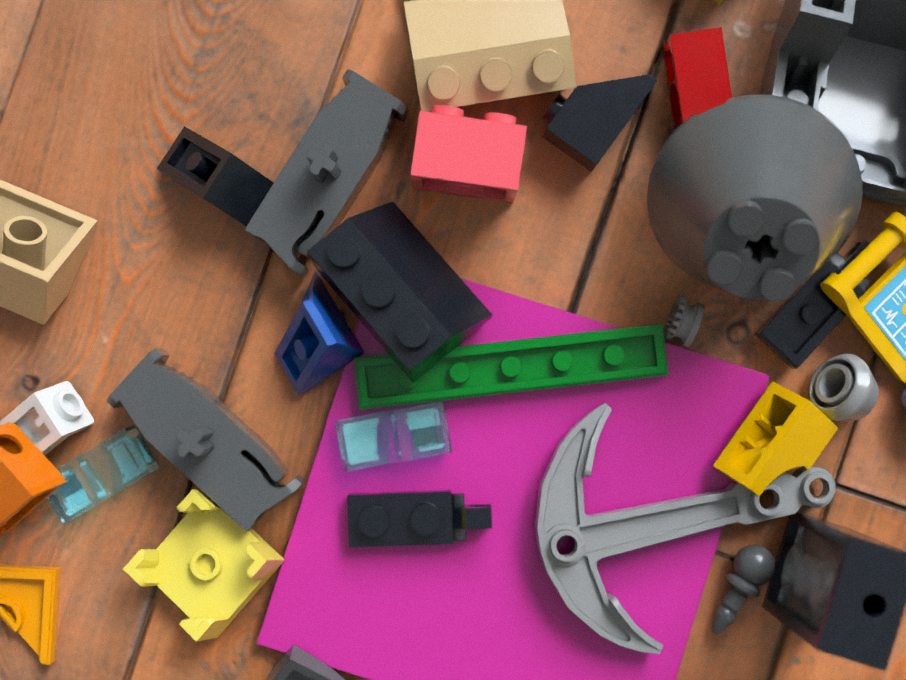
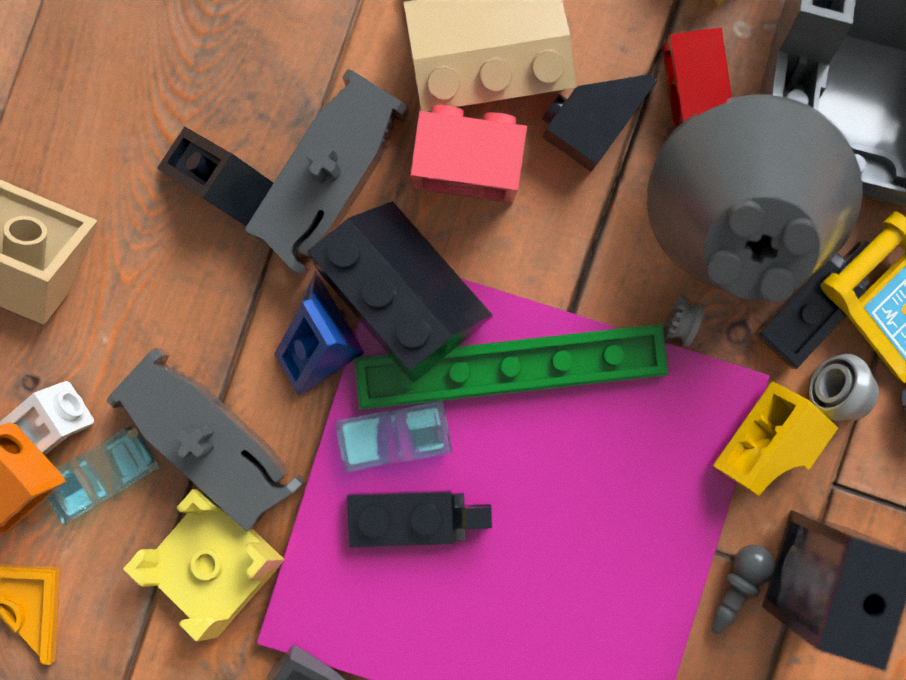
light grey piece [534,403,836,654] -> none

